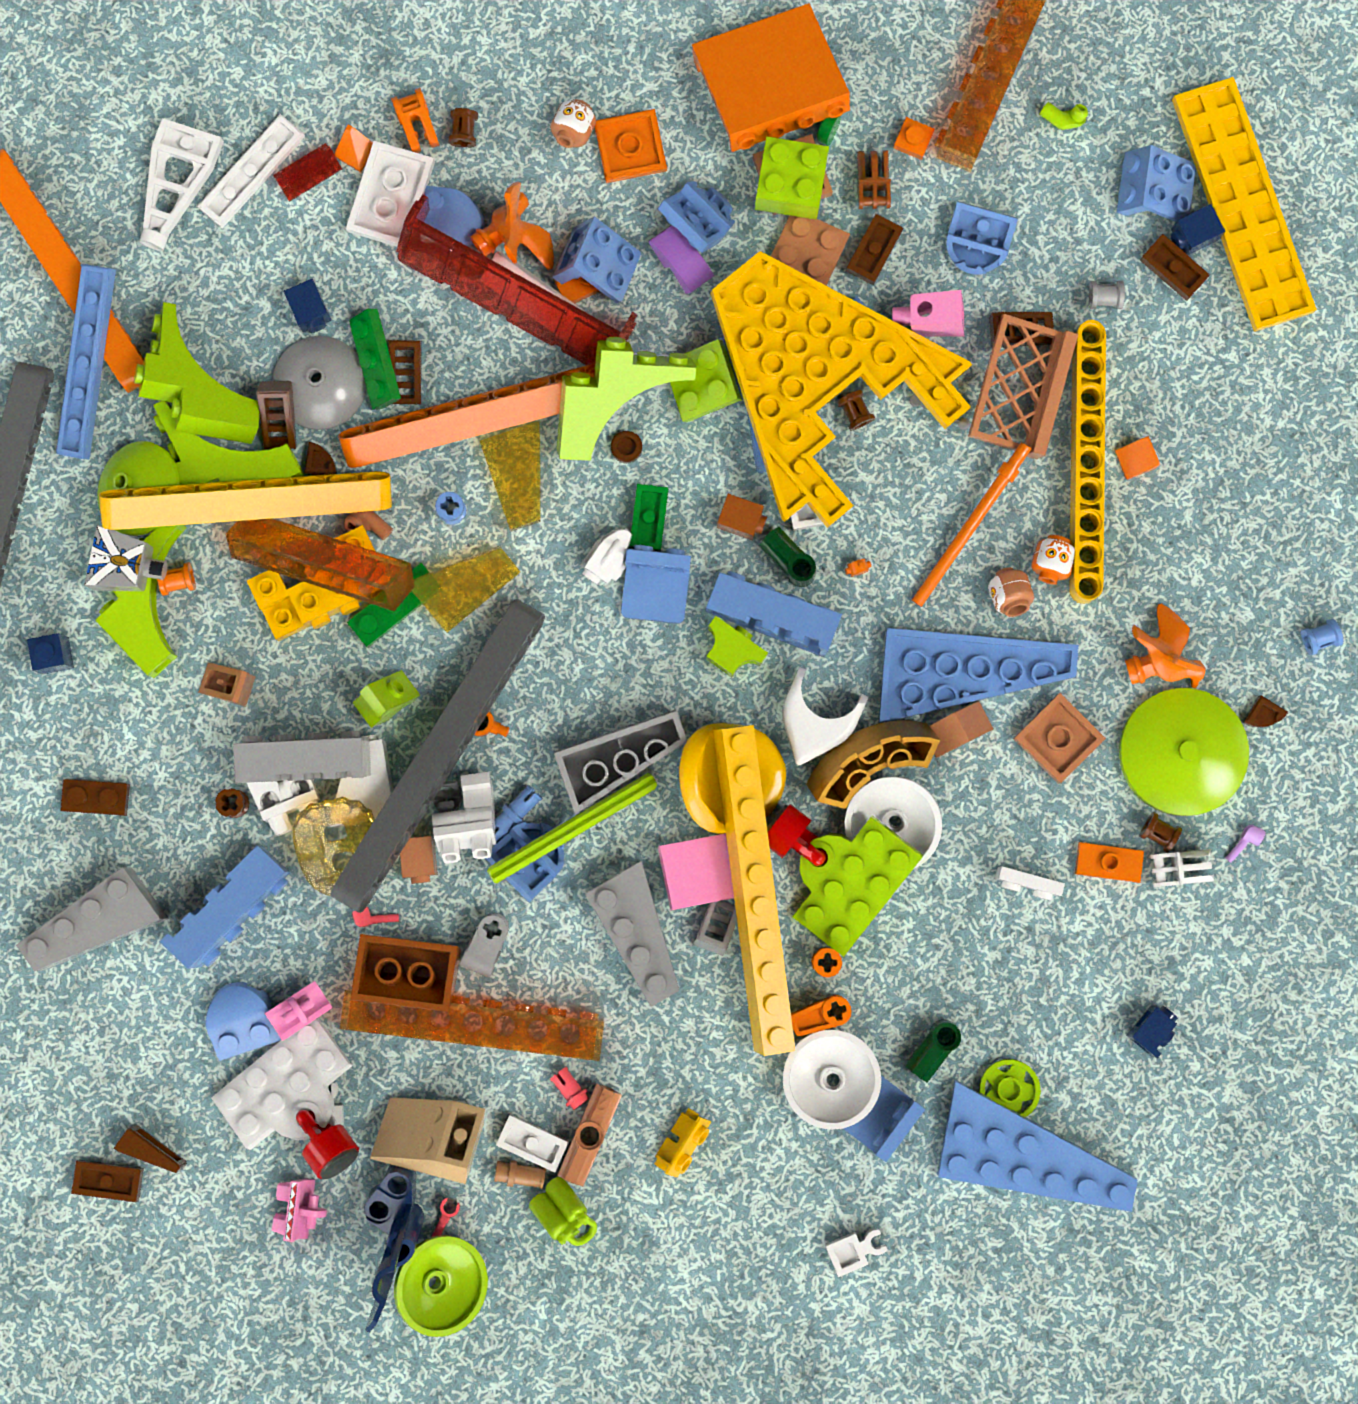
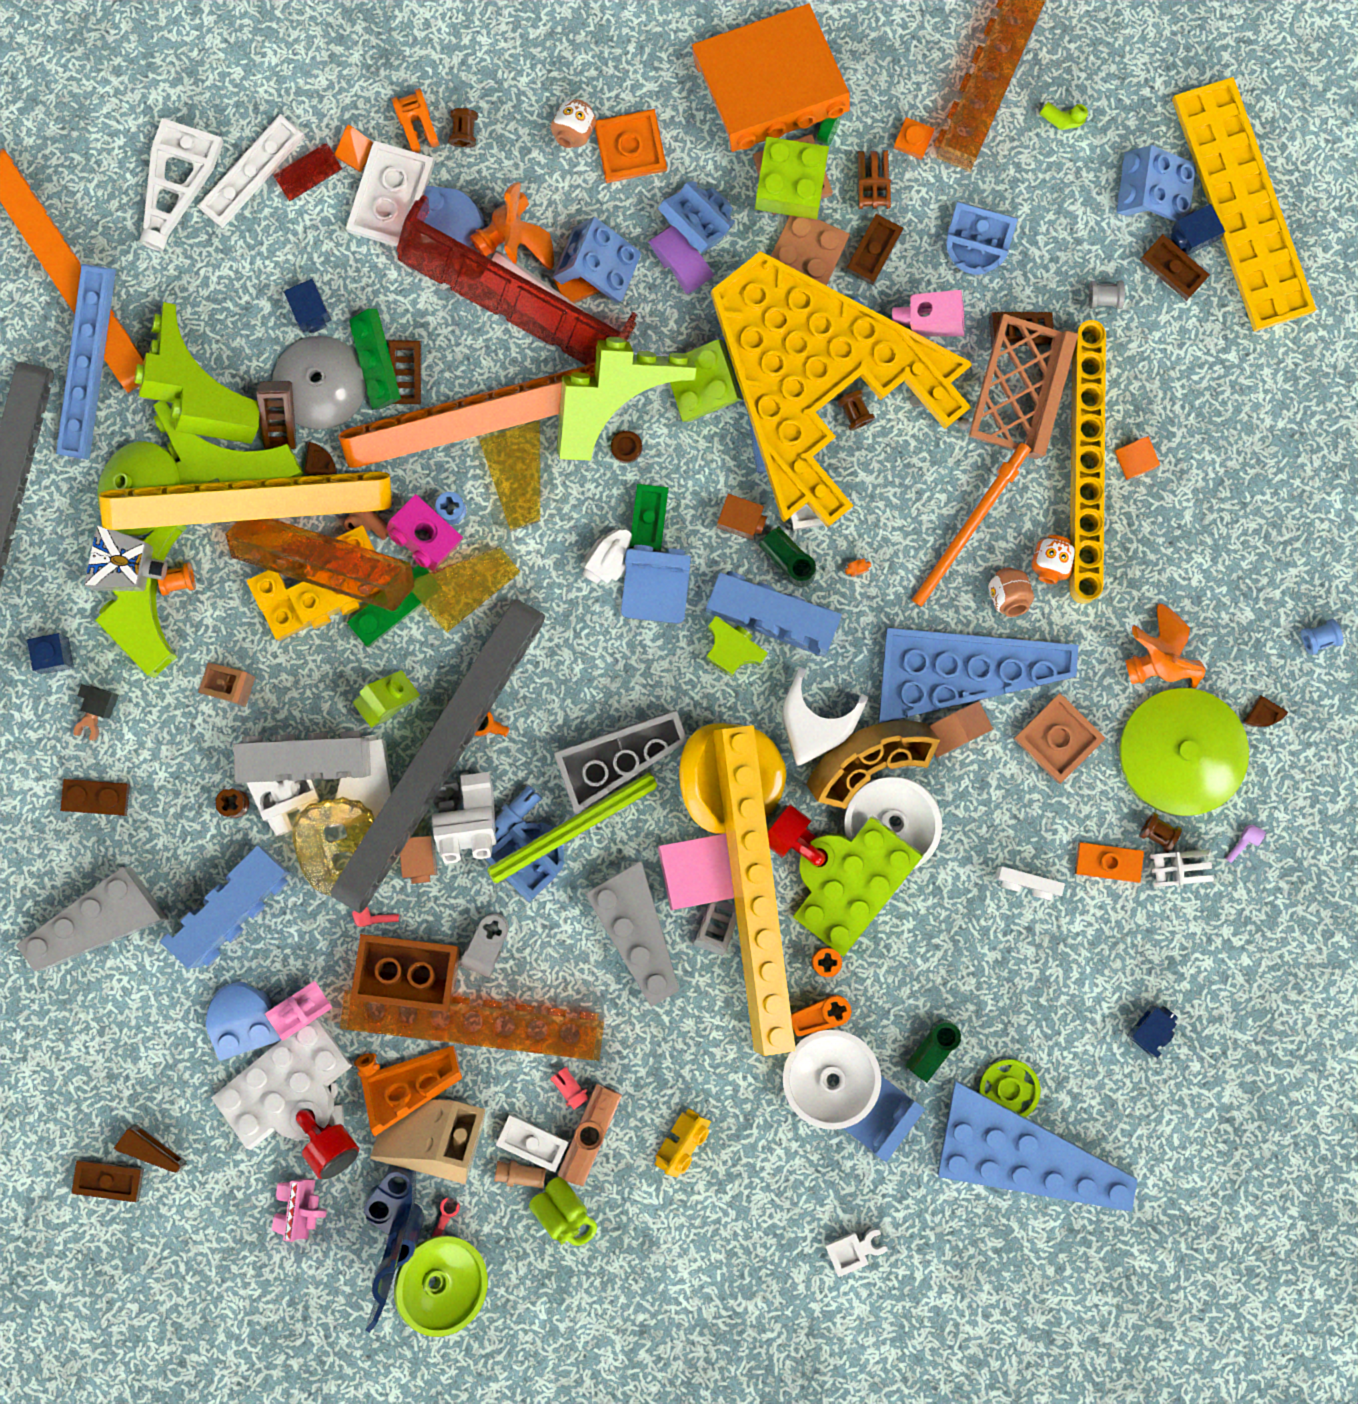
none -> pearl dark grey piece [73,684,119,741]
none -> orange piece [354,1053,380,1077]
none -> orange wing [361,1046,463,1137]
none -> dark pink brick [386,494,463,572]

